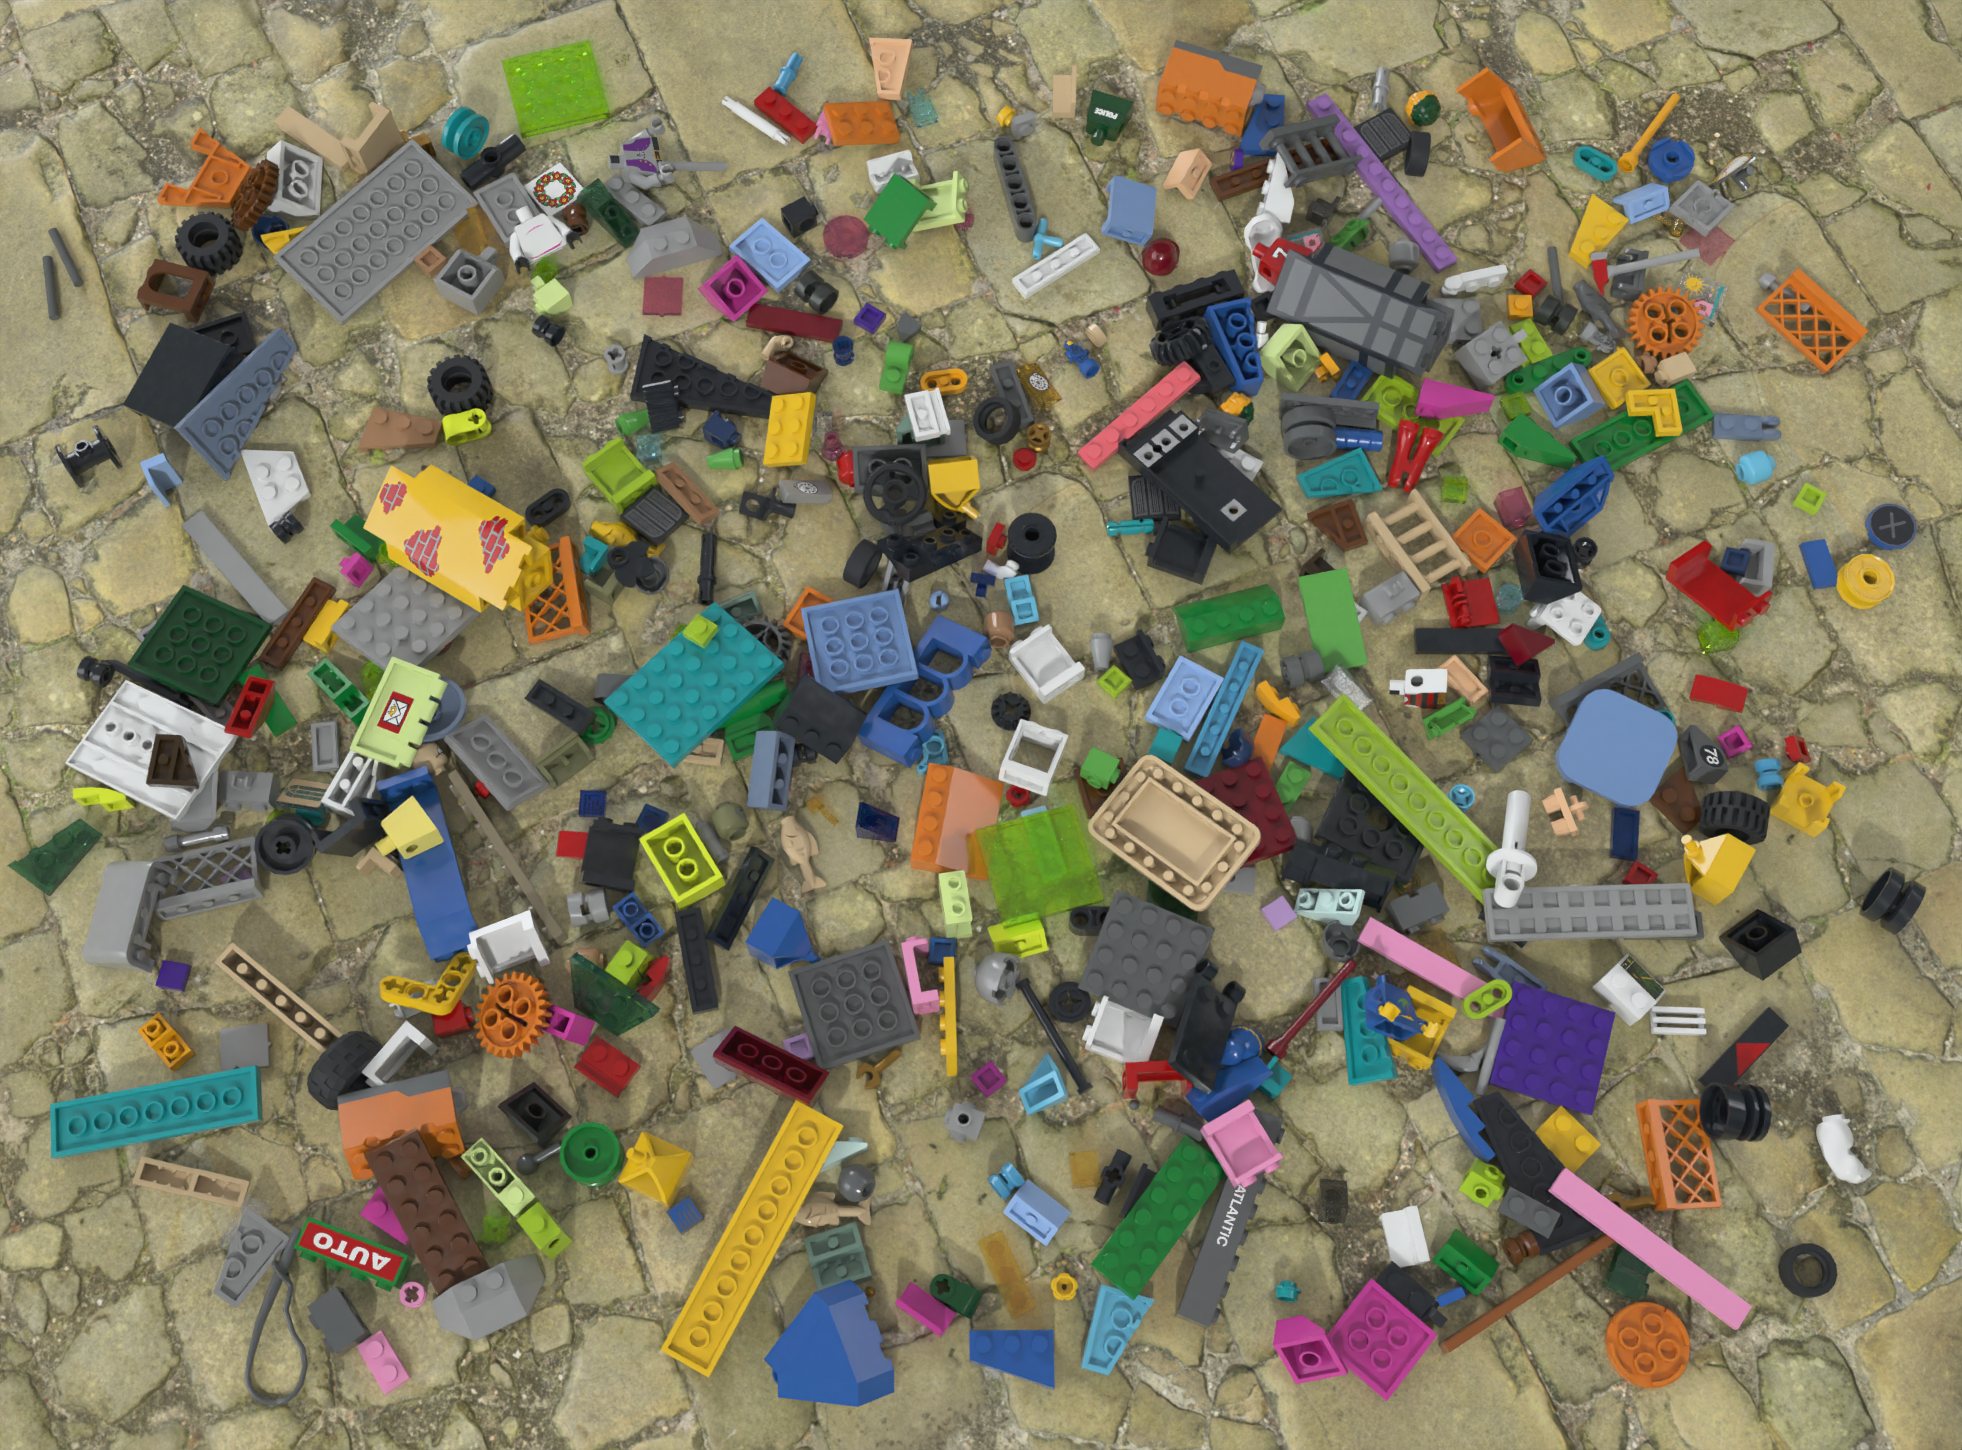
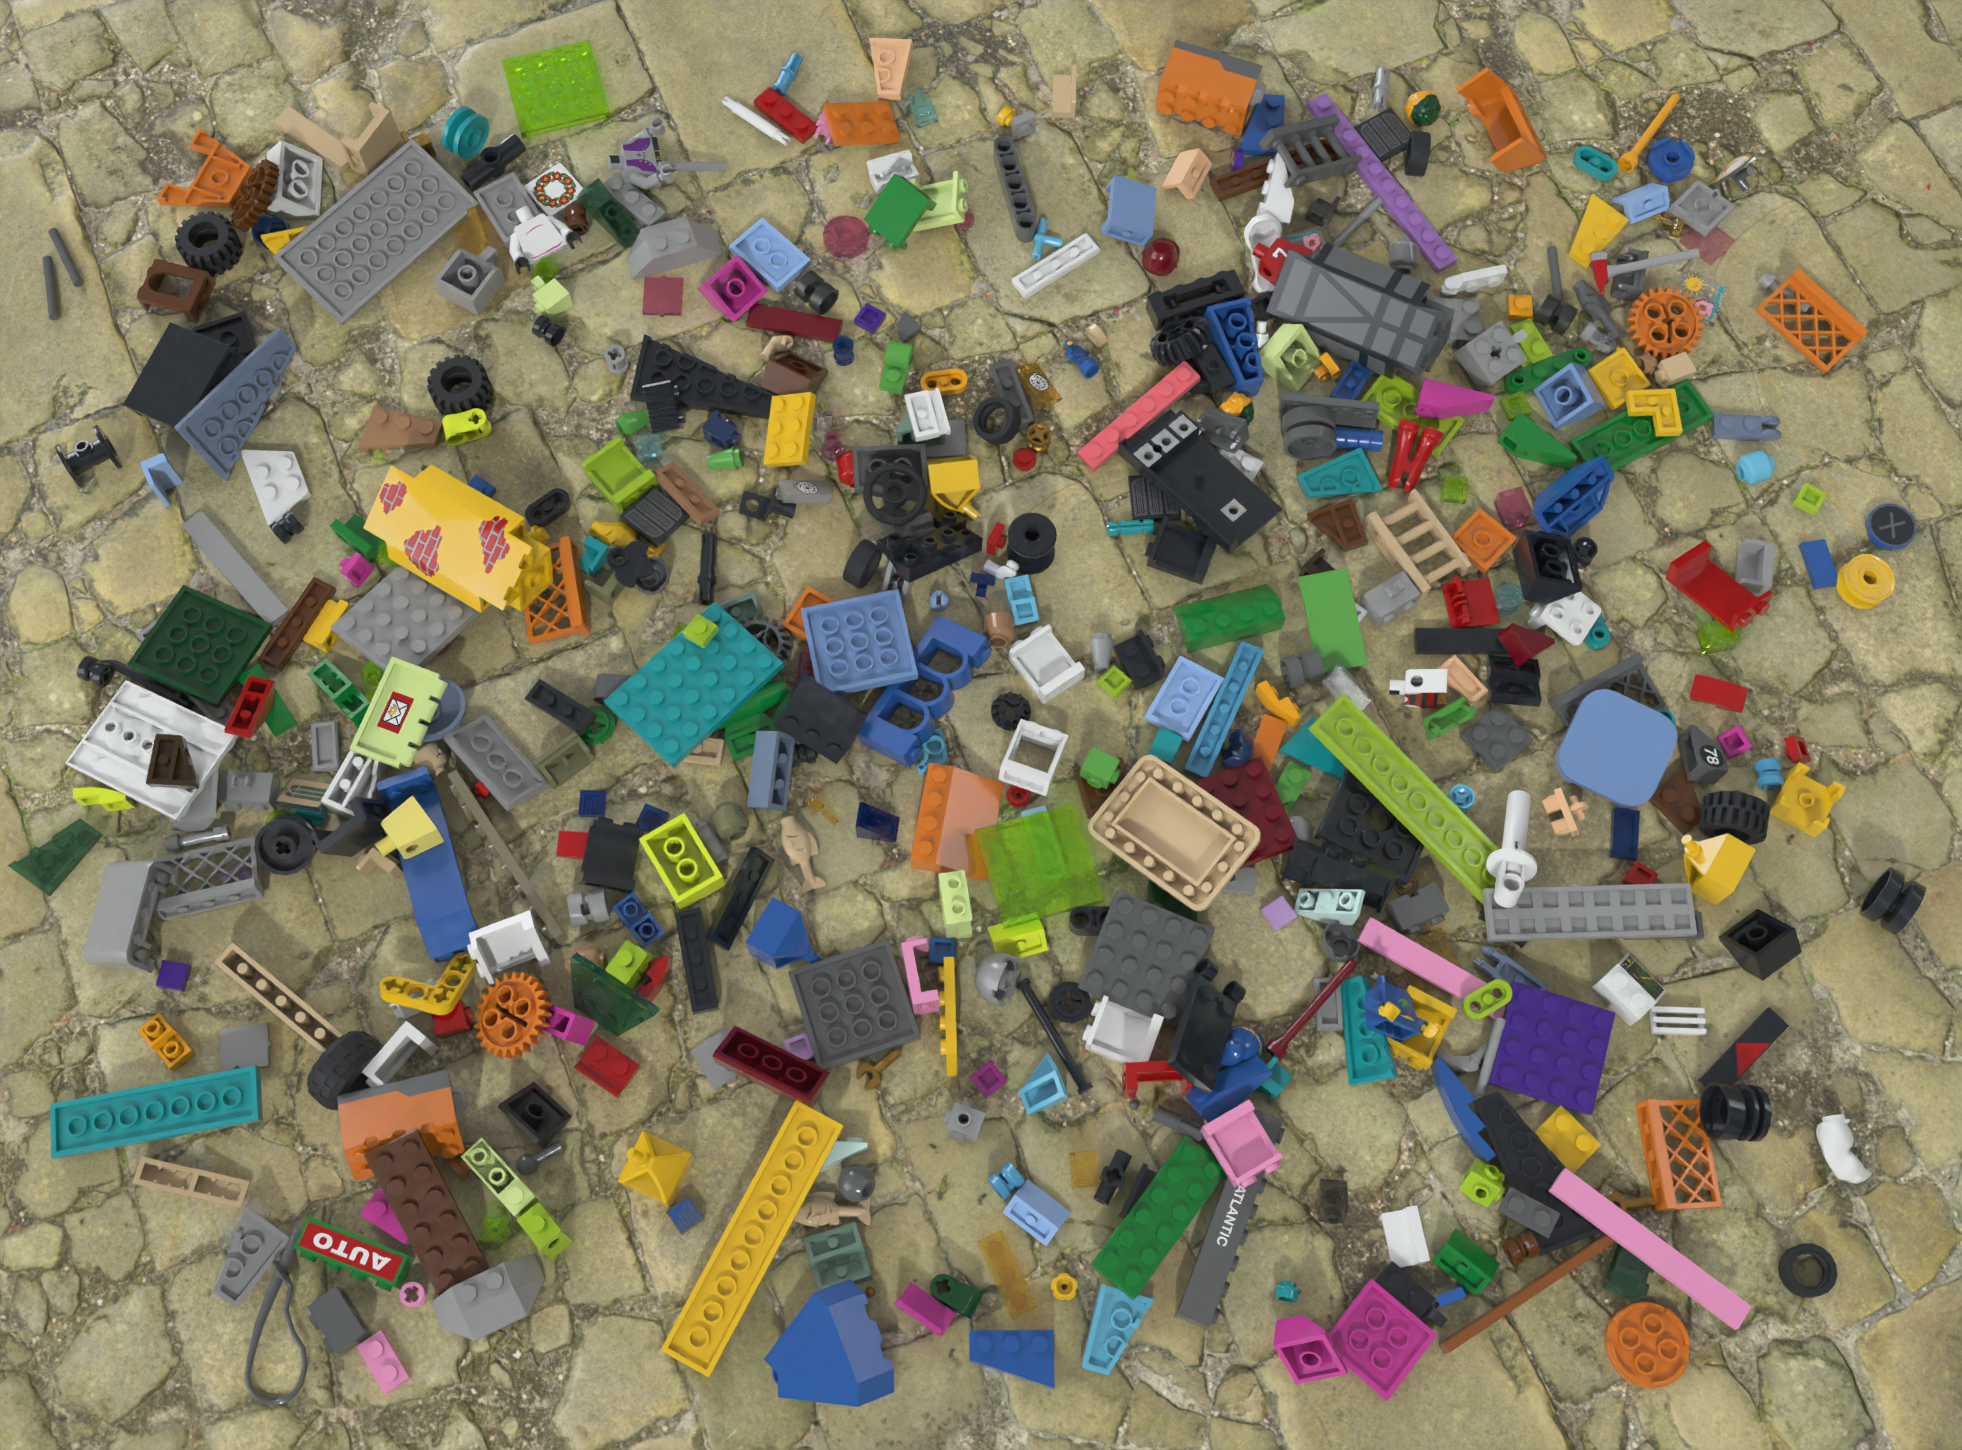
medium nougat plate [413,245,448,278] -> none
green wheel [559,1122,625,1188] -> none
black brick [781,196,818,238] -> none
dark green torso [1086,89,1134,146] -> none
bright green hinge [1329,219,1369,252] -> none
red tile [1514,269,1548,301] -> none
dark blue tile [1720,547,1752,577] -> none

